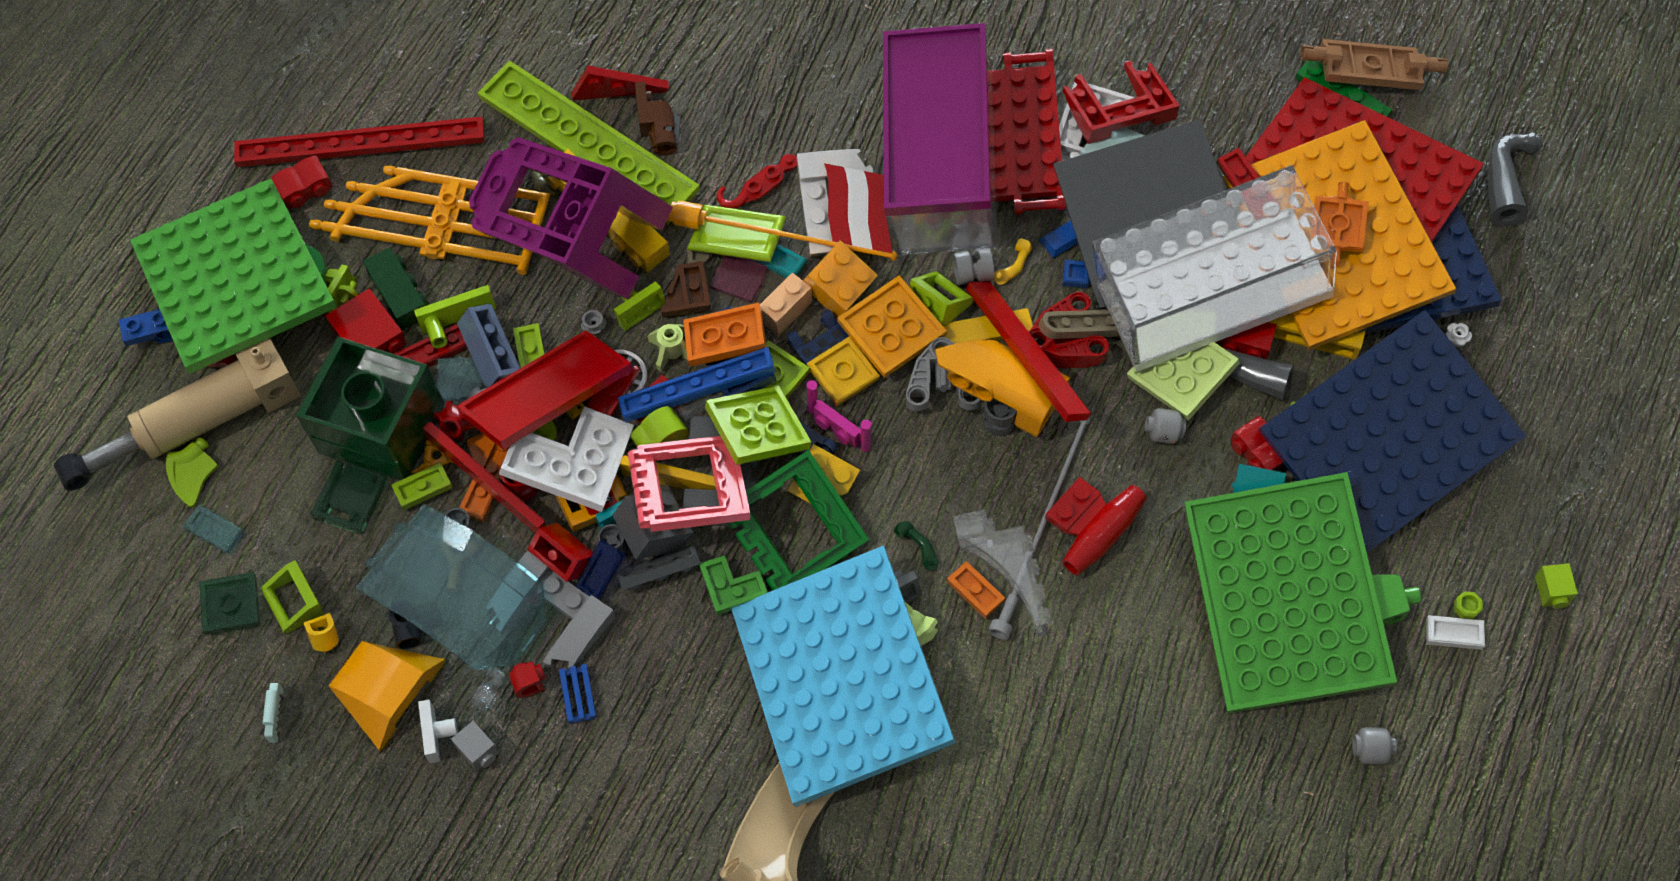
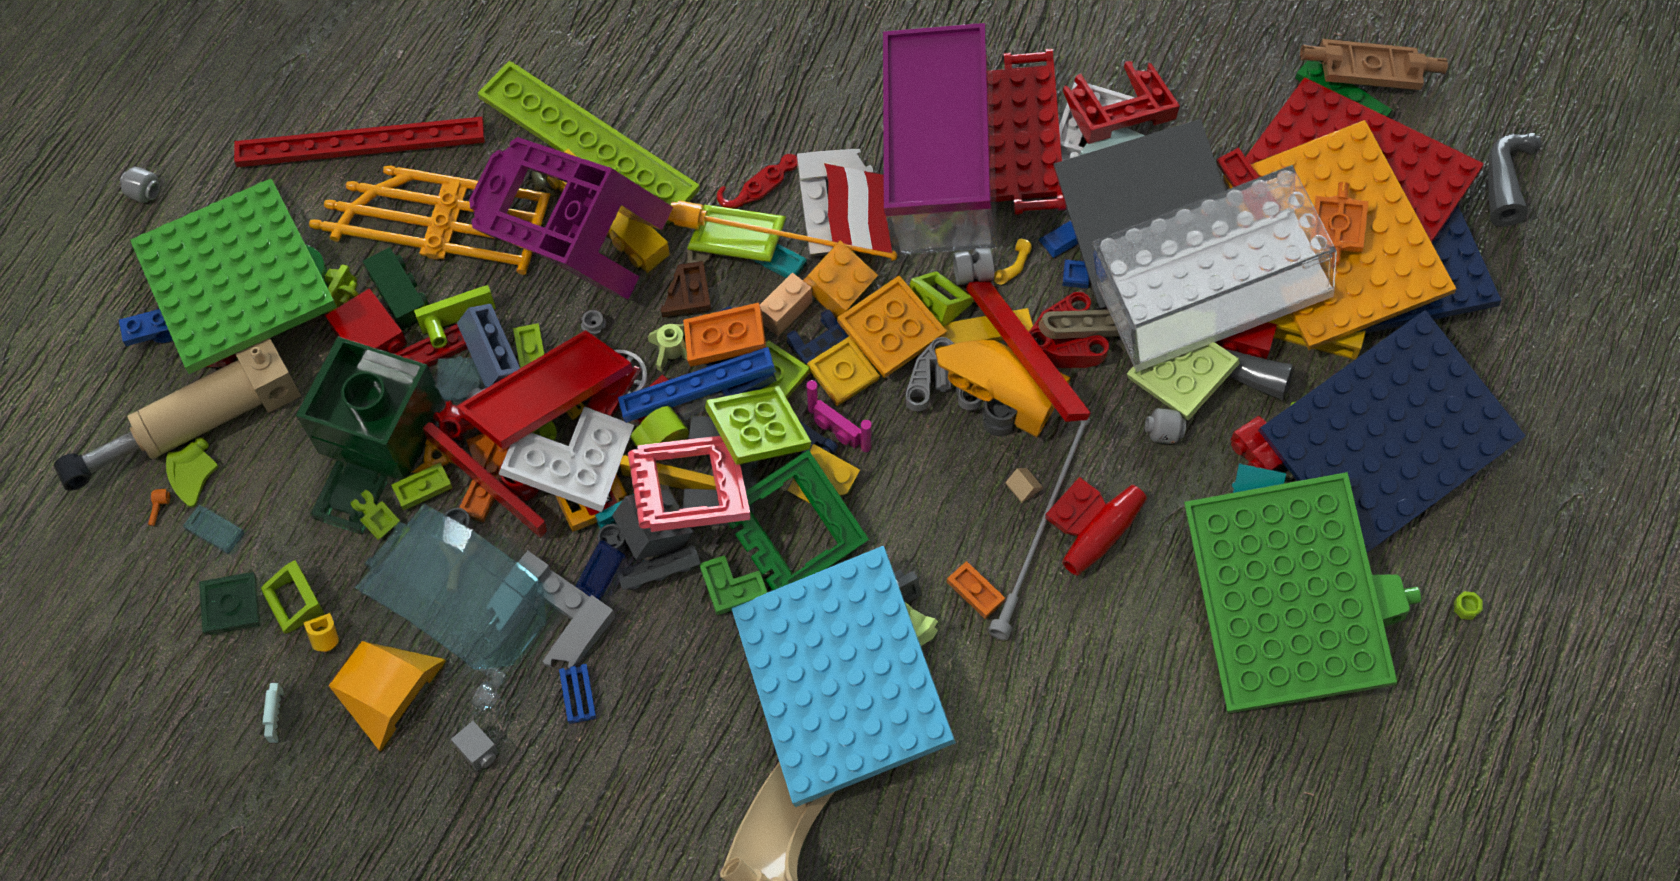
red brick [271,156,333,209] -> none
black piece [388,600,443,649] -> none
white tile [418,700,458,763] -> none
red plate [509,661,546,698] -> none
red brick [527,523,596,582] -> none
red wing [572,65,669,101] -> none
lime tile [613,281,666,331] -> none
reddish brown plate [635,81,681,156] -> none
clear pink piece [710,256,768,303] -> none
dark green piece [894,521,939,571] -> none
clear arch [953,509,1052,637] -> none
light grey head [1352,727,1397,765] -> none
white tile [1426,615,1485,650] -> none
white plate [1446,323,1472,347] -> none
lime brick [1535,563,1578,609] -> none
none -> light grey head [120,167,160,203]
none -> orange hand [148,489,170,526]
none -> lime plate [351,490,400,540]
none -> tan slope [1005,468,1043,503]

